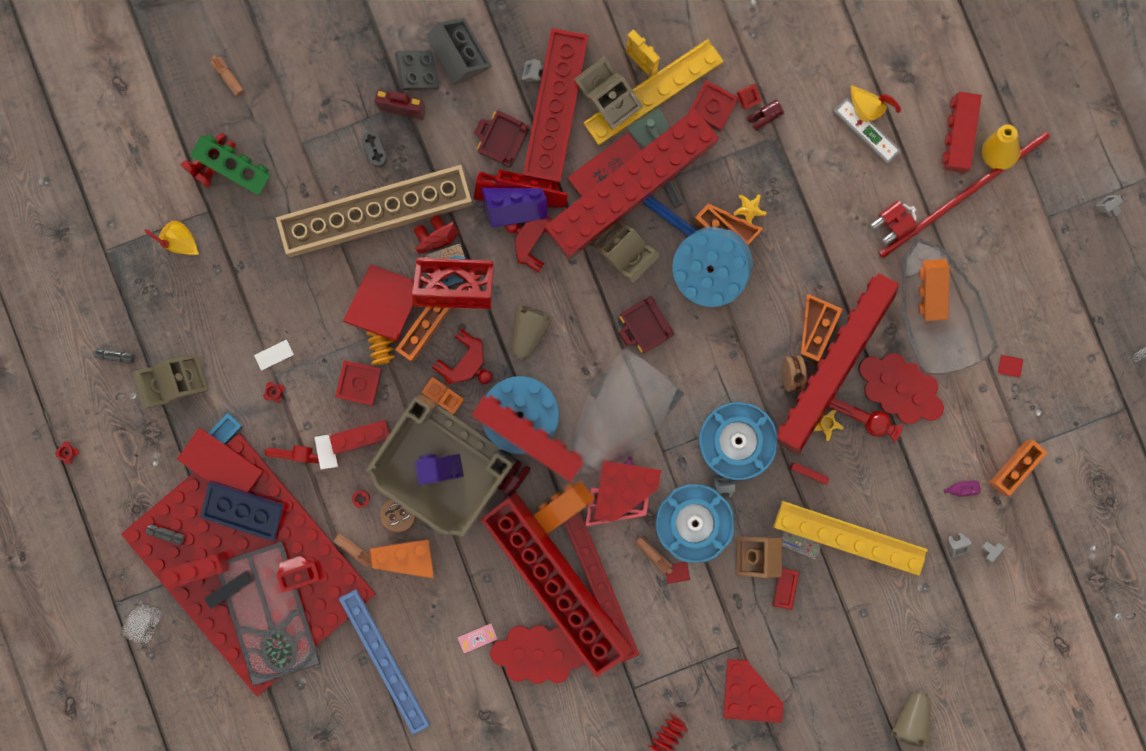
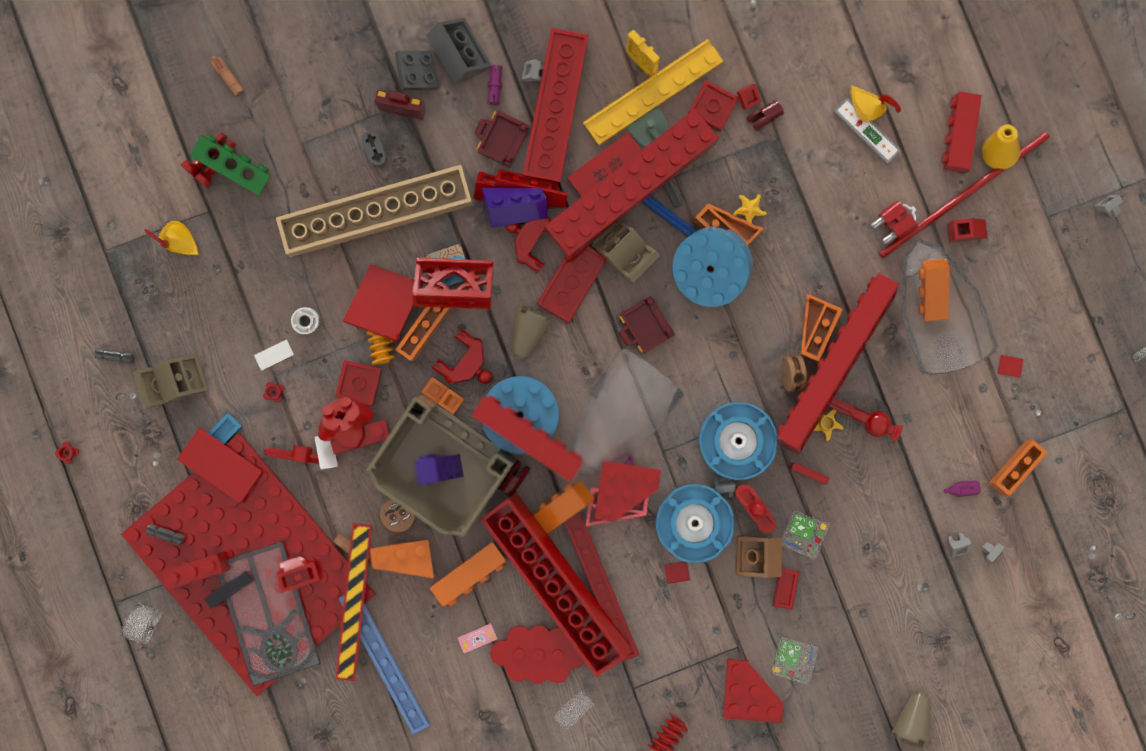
dark blue tile [200,481,285,542] -> none
red bush [352,490,370,508] -> none
red connector [413,215,459,254] -> none
dark tan bracket [574,57,643,130] -> none
nougat piece [635,535,673,574] -> none
yellow plate [773,501,928,576] -> none
red plate [859,353,944,424] -> none
none -> white wheel [291,307,320,334]
none -> red brick [318,397,374,448]
none -> tile [335,523,373,681]
none -> orange brick [430,541,507,607]
none -> magenta pin [487,65,503,105]
none -> red tile [536,246,607,324]
none -> clear plate [553,689,595,731]
none -> red connector [735,485,776,534]
none -> clear tile [771,636,819,685]
none -> red slope [947,218,988,243]

